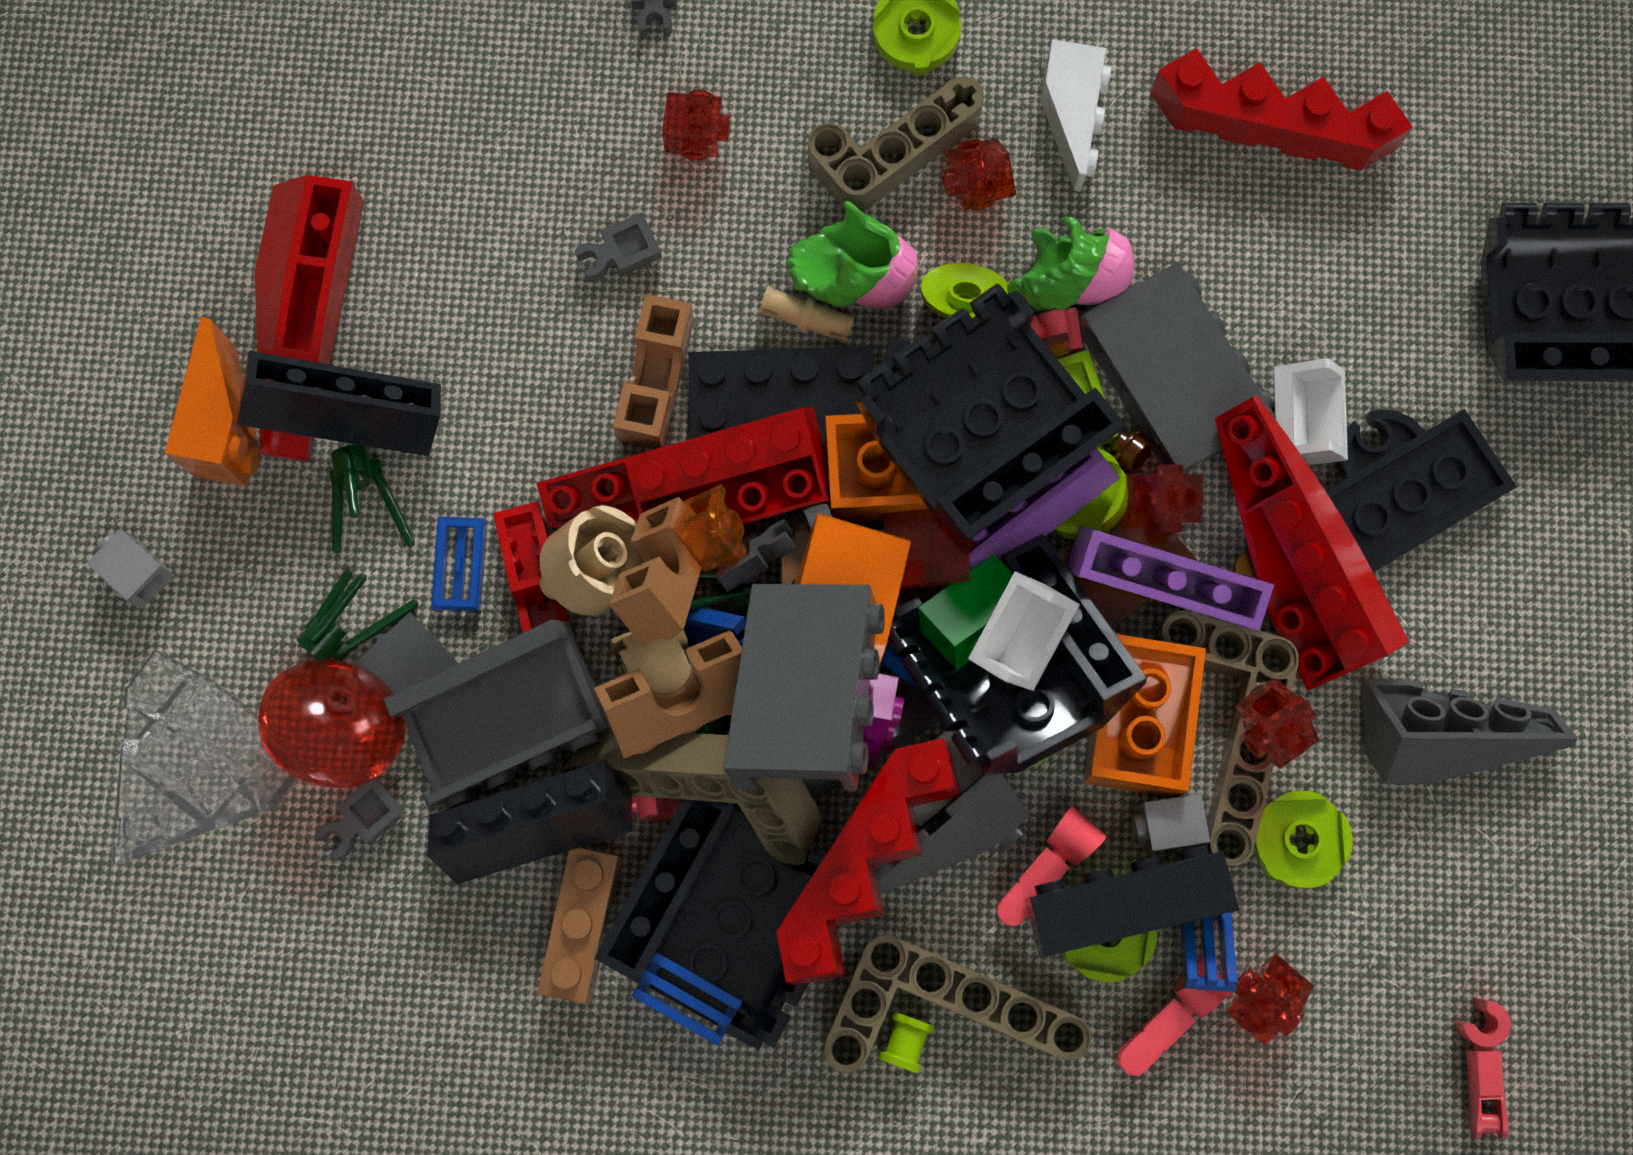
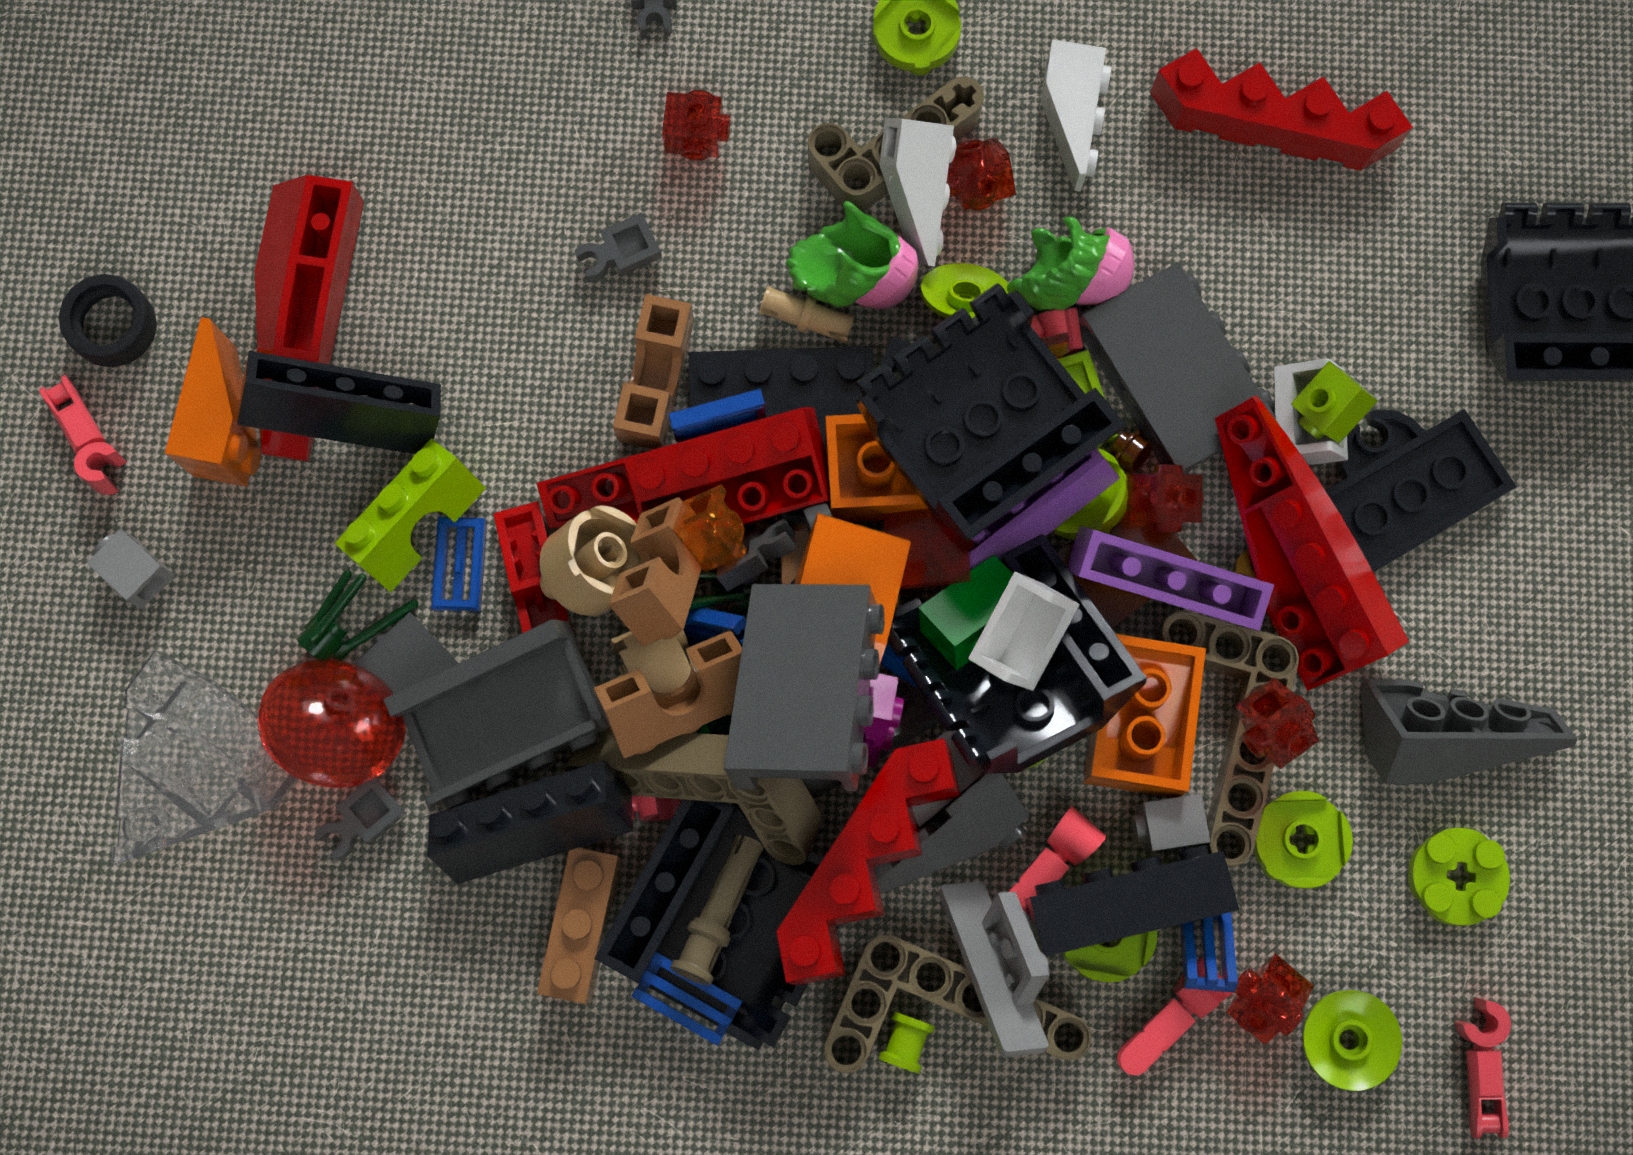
dark green plant [329,444,415,553] -> none
none -> coral piece [39,374,127,495]
none -> black tyre [58,274,157,368]
none -> lime arch [334,438,486,593]
none -> blue tile [669,389,766,442]
none -> dark tan pin [670,834,764,986]
none -> white slope [879,117,956,267]
none -> light grey bracket [938,882,1050,1057]
none -> lime brick [1291,361,1378,444]
none -> lime dish [1302,990,1402,1091]
none -> lime plate [1408,828,1510,926]

